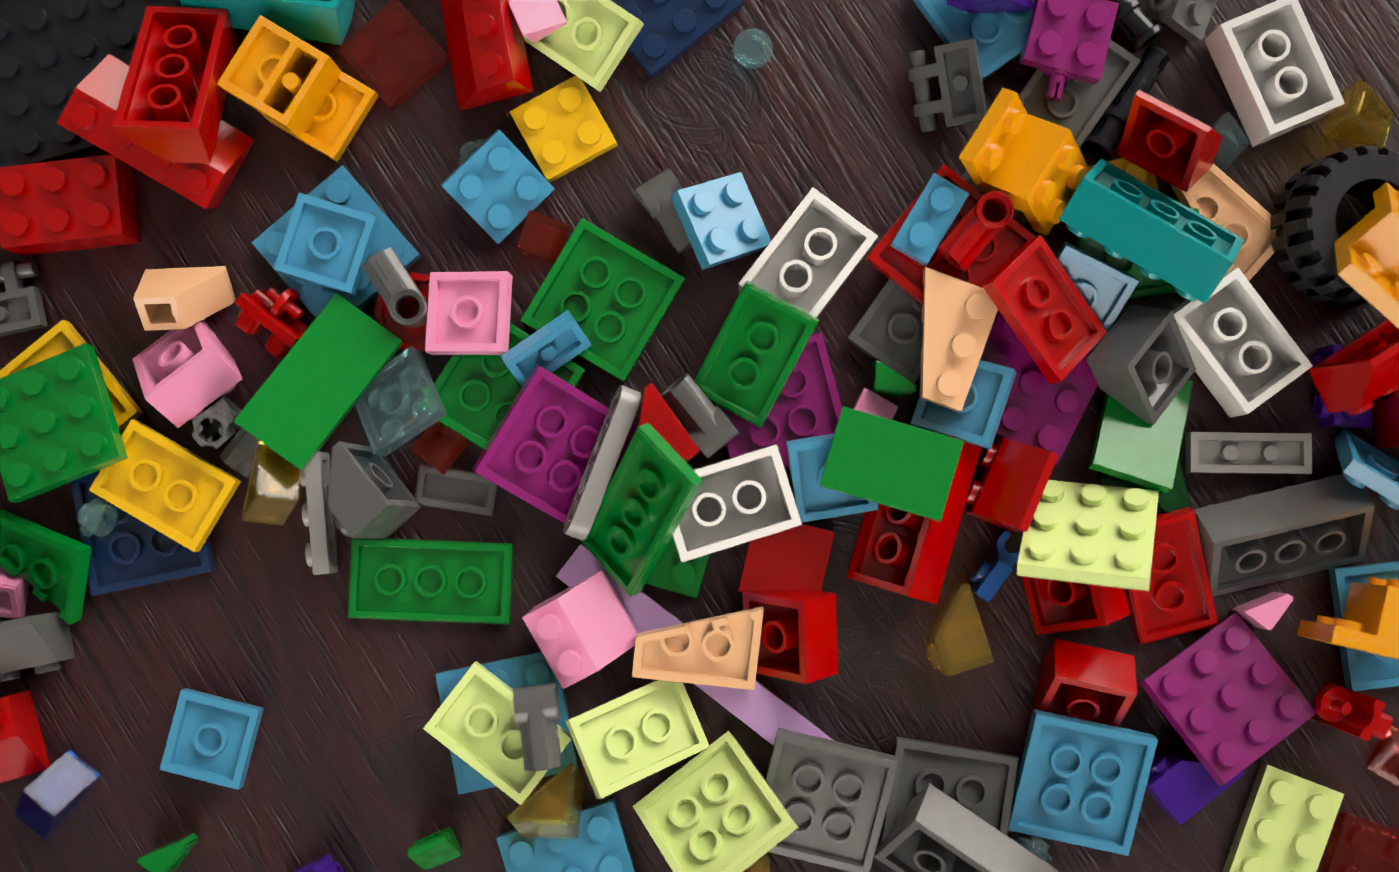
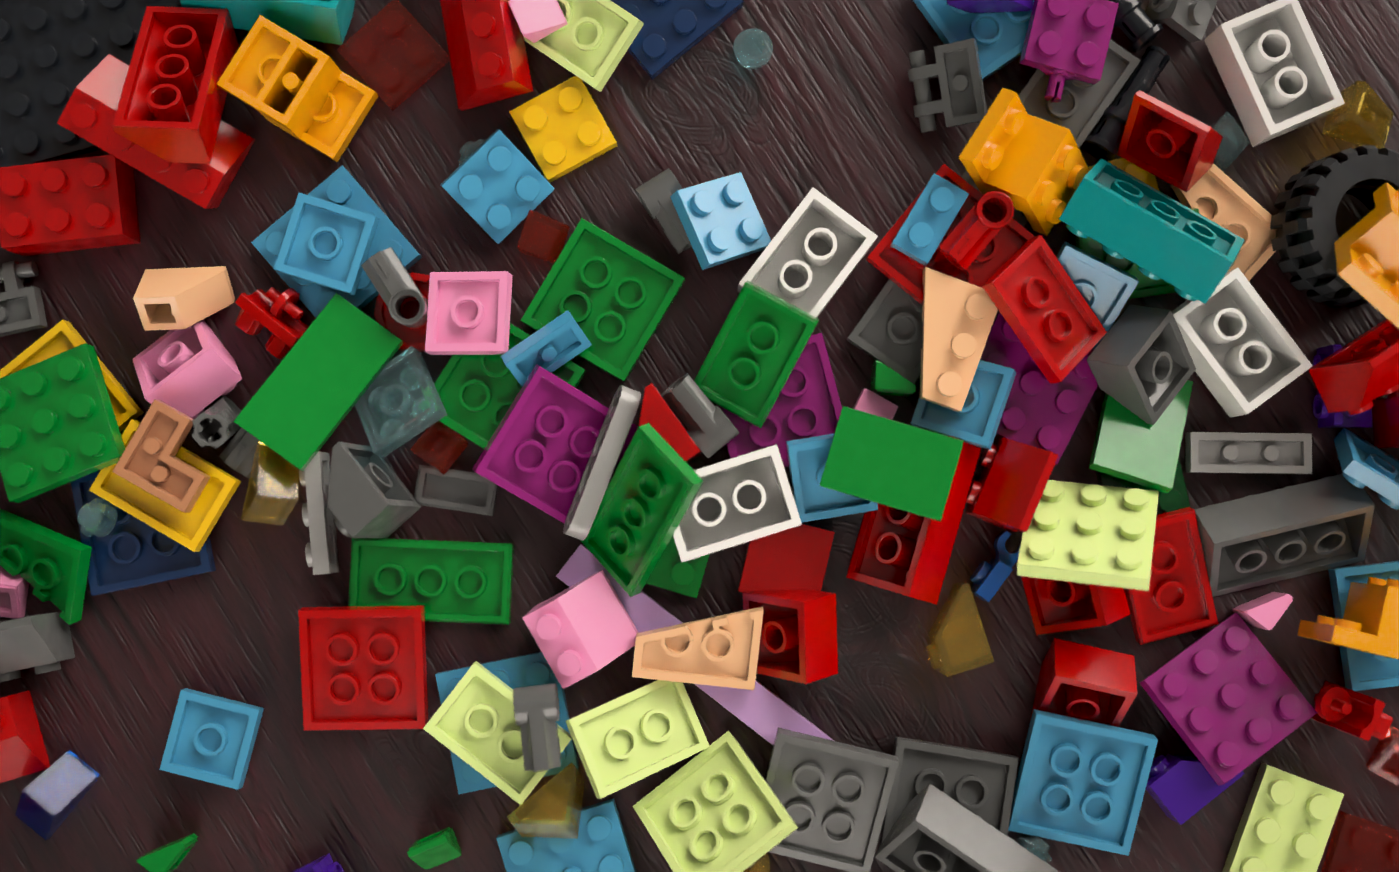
none -> nougat plate [112,399,210,513]
none -> red plate [298,605,428,731]

